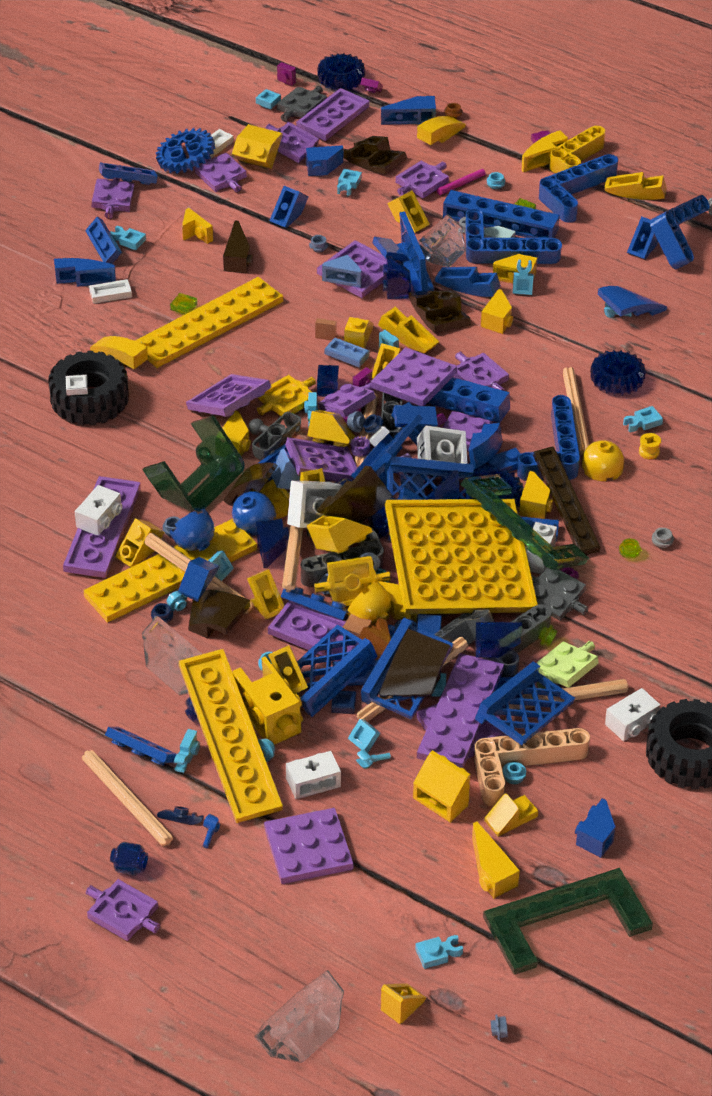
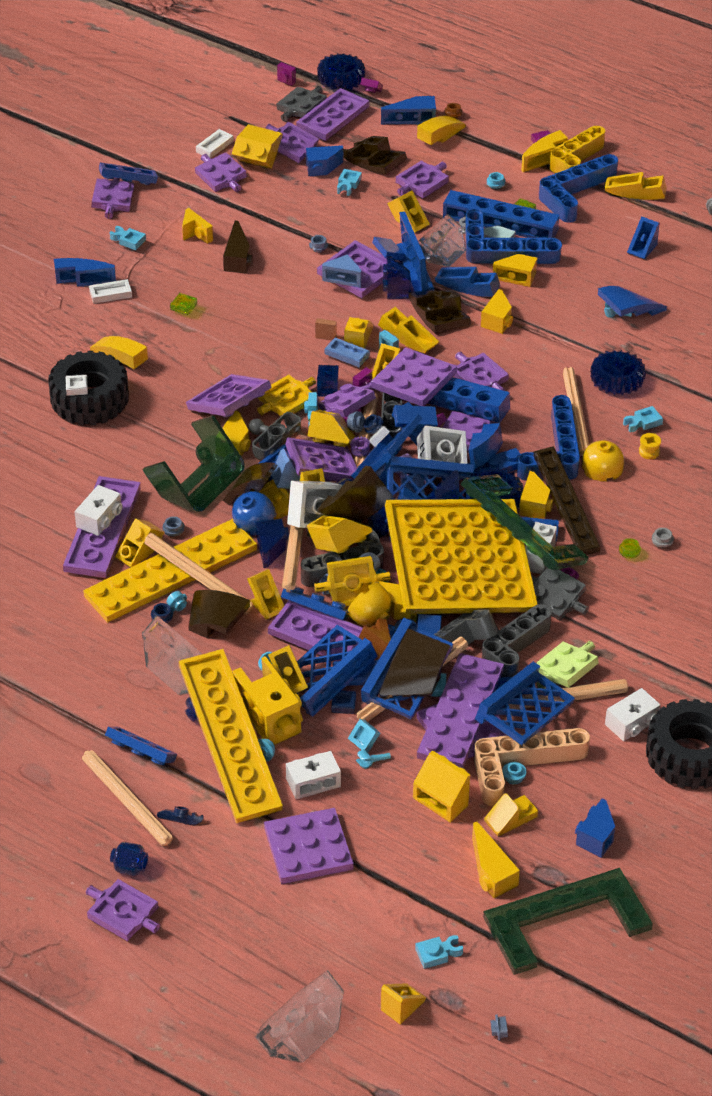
blue plate [85,217,122,264] -> none
yellow plate [135,277,283,368] -> none
blue gear [156,128,216,174] -> none
blue cylinder [170,509,215,551] -> none
medium azure plate [174,729,200,773] -> none
blue slope [178,557,219,601] -> none
blue hand [203,814,220,848] -> none
medium azure plate [208,551,234,581] -> none
medium azure plate [256,89,281,109] -> none
blue slope [269,186,309,228] -> none
nougat tile [342,614,372,637] -> none
dark pink bar [437,169,486,195] -> none
clear blue slope [475,622,522,658] -> none
medium azure plate [512,260,534,295] -> none
clear neon green plate [538,625,558,647] -> none
blue beam [650,195,710,270] -> none

